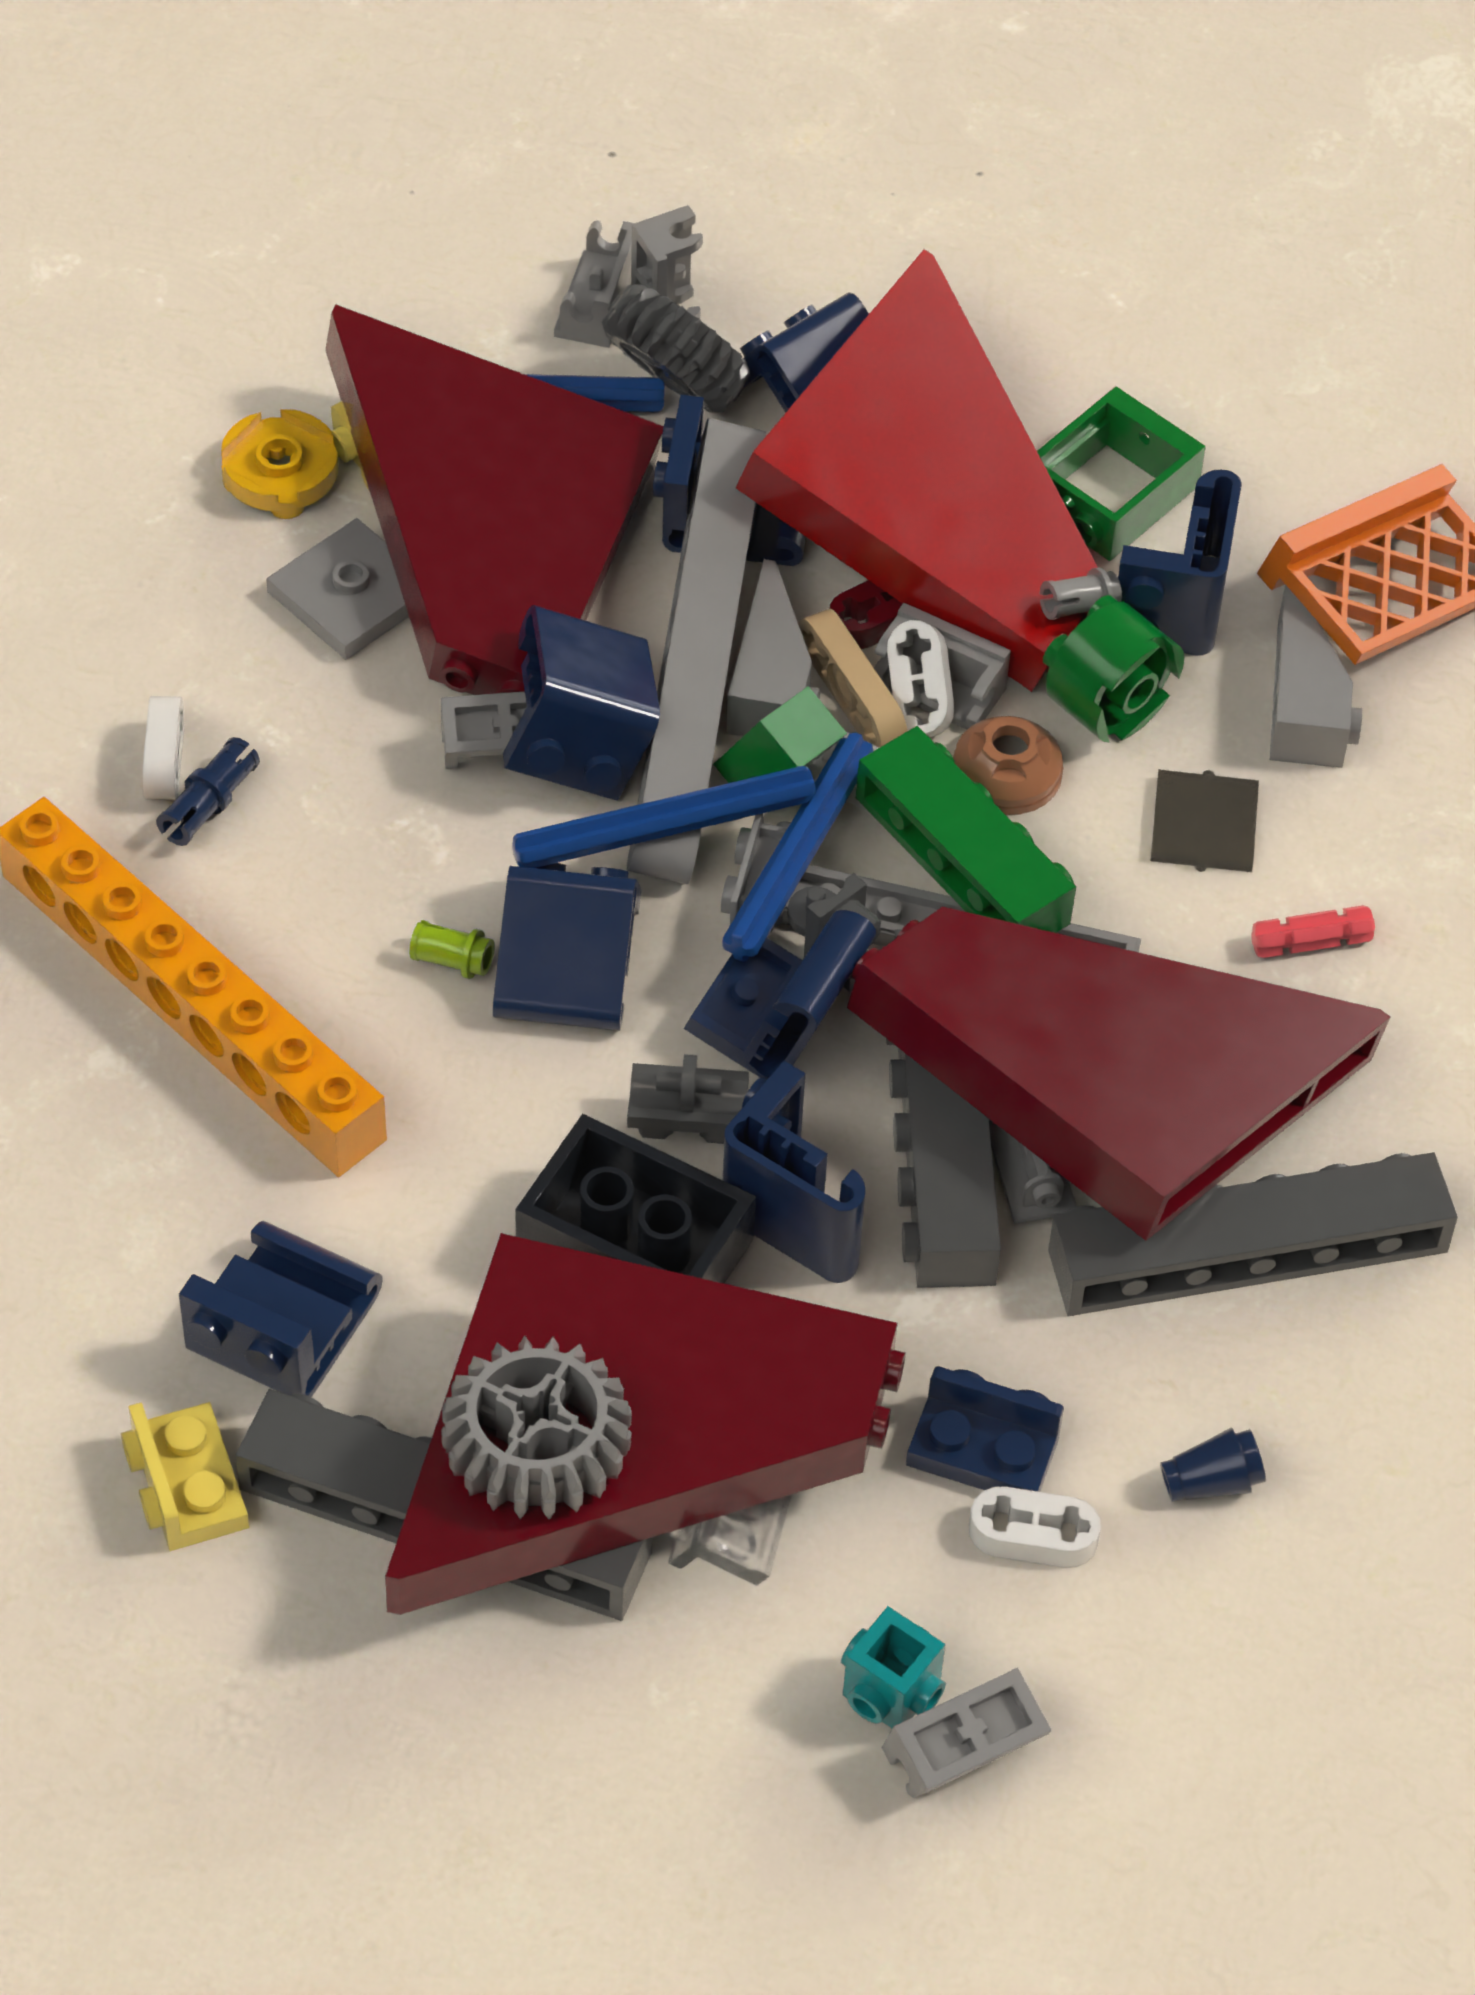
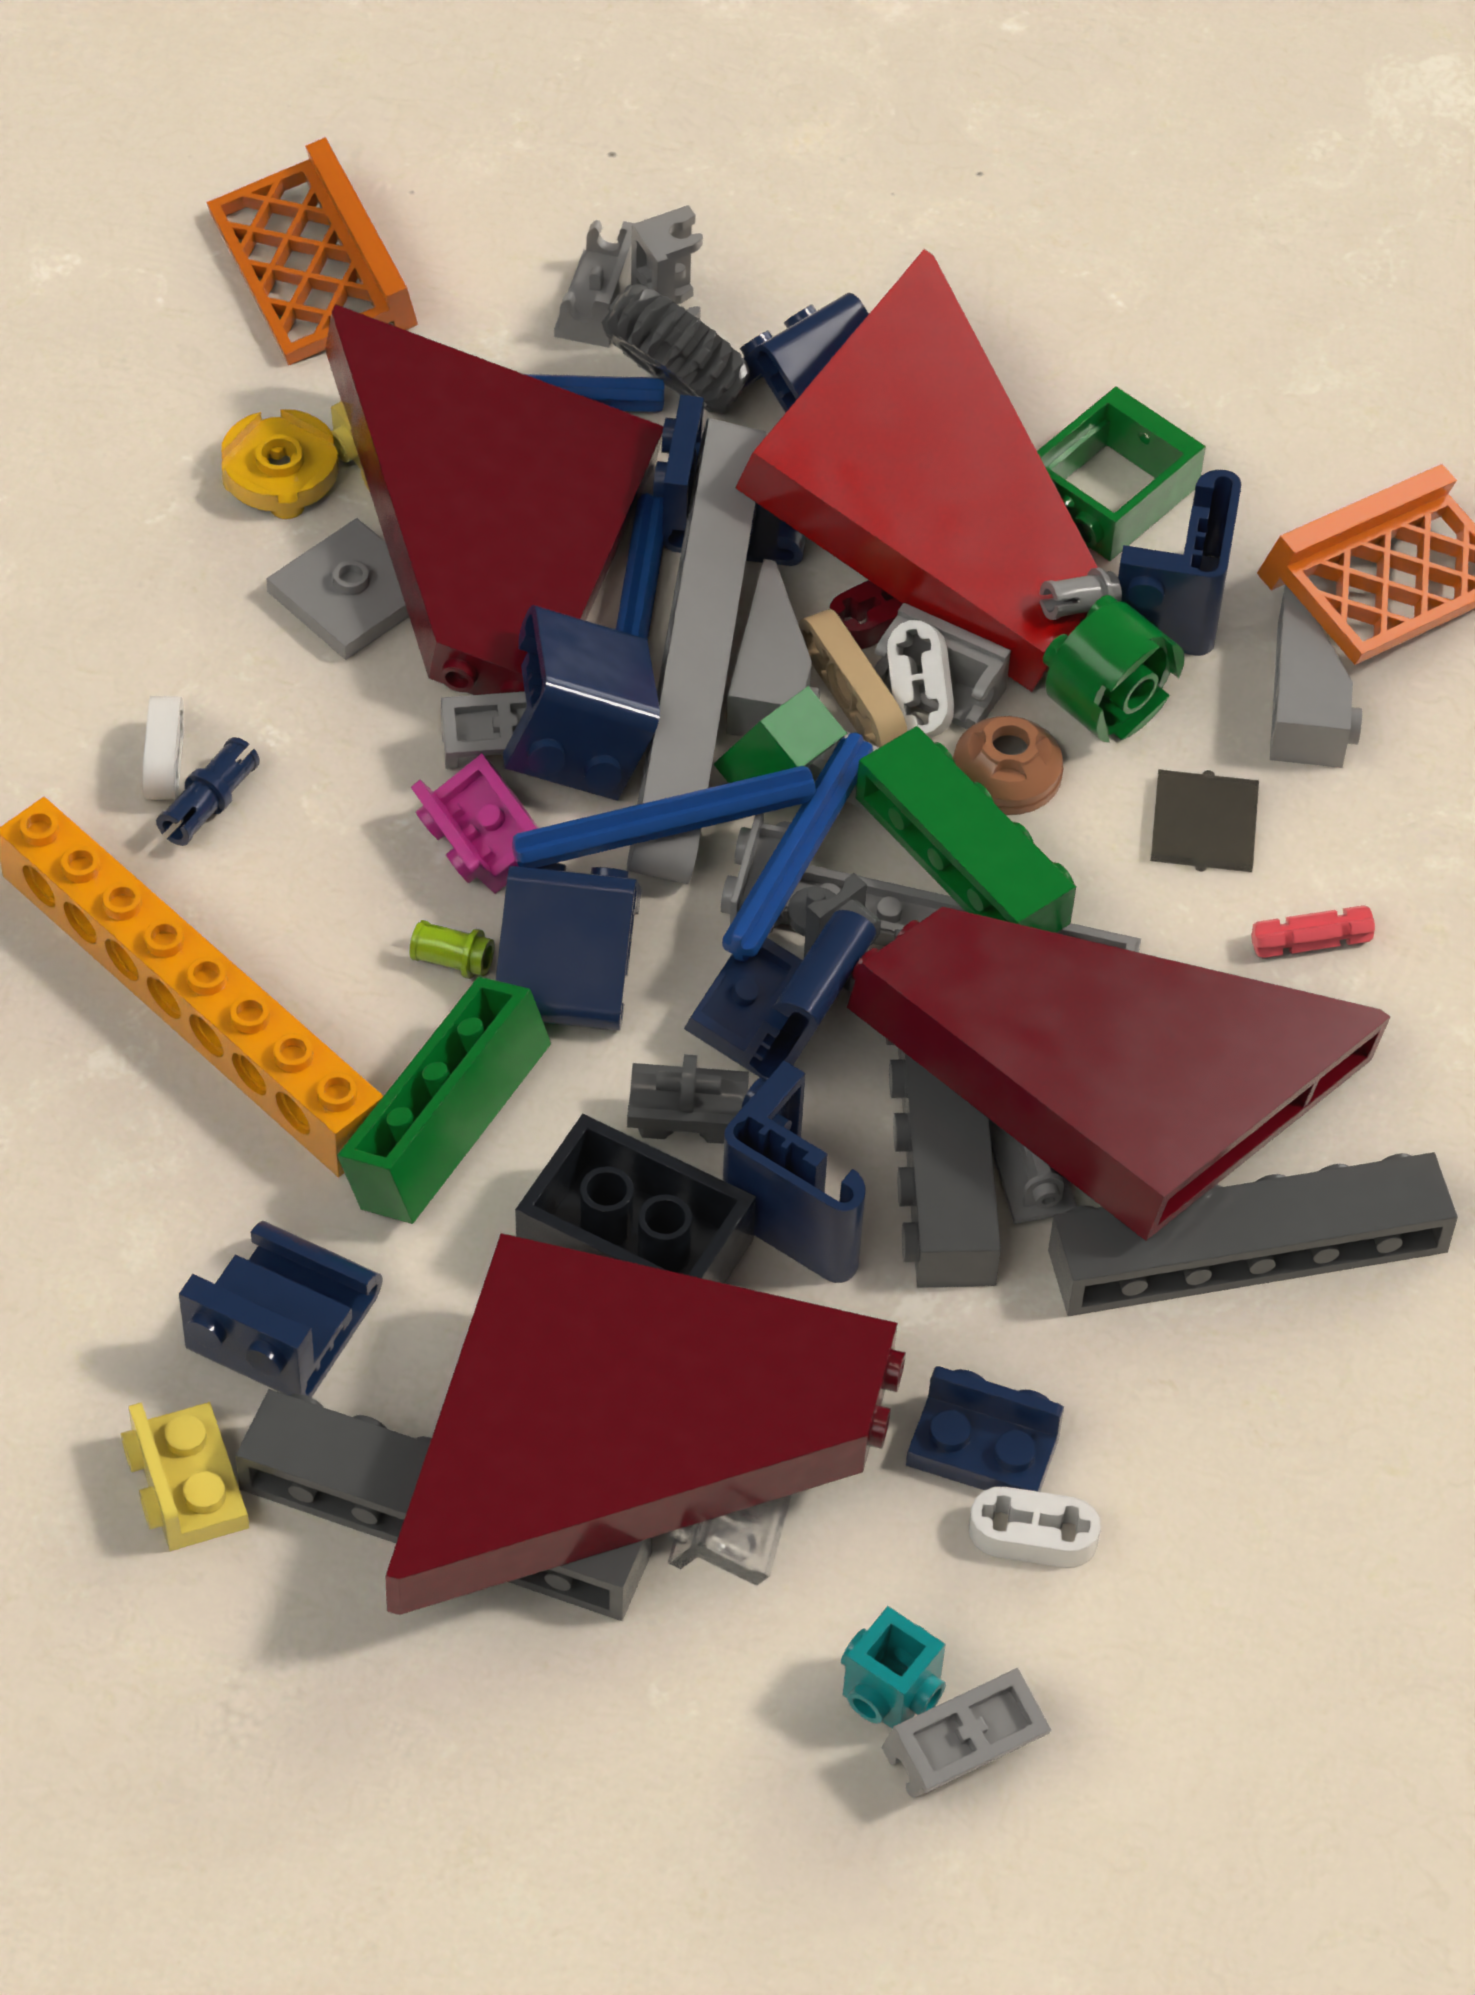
light grey gear [442,1335,632,1519] -> none
dark blue cone [1160,1427,1266,1502] -> none
none -> orange fence [206,137,418,366]
none -> green brick [337,976,552,1224]
none -> dark pink bracket [411,753,539,894]
none -> blue axle [616,493,664,641]

